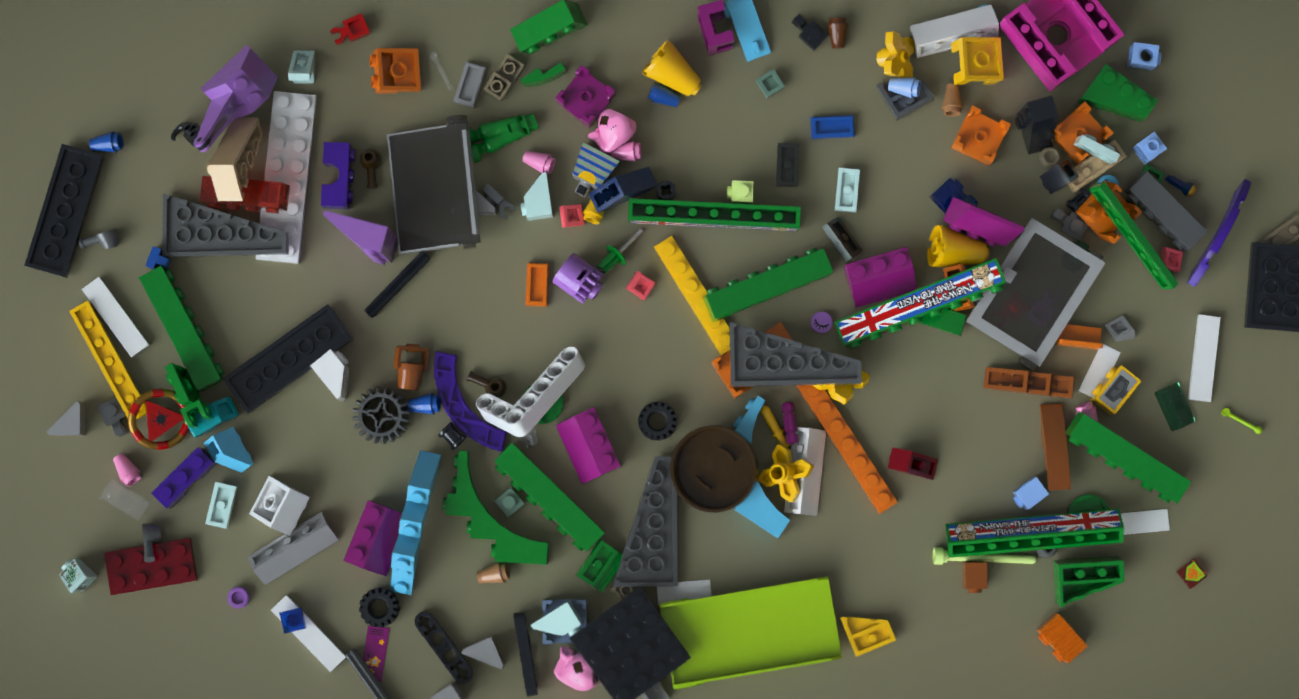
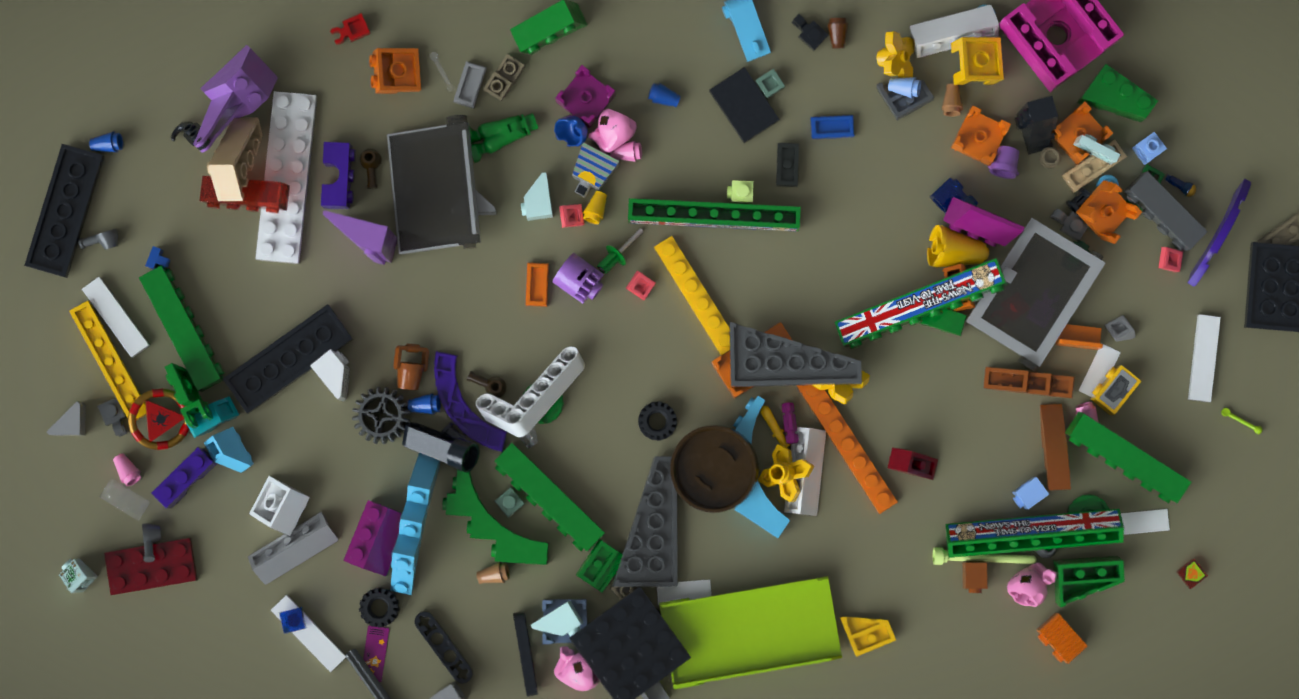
dark grey wing [162,193,289,258] -> none
light aqua plate [205,482,238,529] -> none
medium lavender tile [227,587,250,609] -> none
light aqua slope [288,51,315,84] -> none
black axle [364,251,430,318] -> none
light grey slope [462,636,505,669] -> none
dark grey plate [482,184,516,220] -> none
green slope [521,62,566,87] -> none
bright pink cone [523,150,556,174] -> none
magenta slope [556,407,621,484] -> none
dark blue slope [589,167,658,213] -> none
yellow cone [642,40,702,96] -> none
black bush [657,181,676,200] -> none
magenta panel [697,0,734,56] -> none
green brick [703,248,833,322] -> none
medium lavender tile [810,312,832,334] -> none
pearl dark grey plate [822,217,863,262] -> none
light aqua plate [834,168,860,213] -> none
magenta slope [843,247,917,308] -> none
black brick [1039,159,1079,194] -> none
green tile [1089,182,1179,290] -> none
light blue brick [1127,42,1162,71] -> none
clear green slope [1154,382,1196,431] -> none
none -> black beam [402,422,480,473]
none -> blue hair [554,115,588,147]
none -> black tile [709,67,780,143]
none -> medium lavender piece [988,146,1019,179]
none -> bright pink piece [1007,562,1058,607]

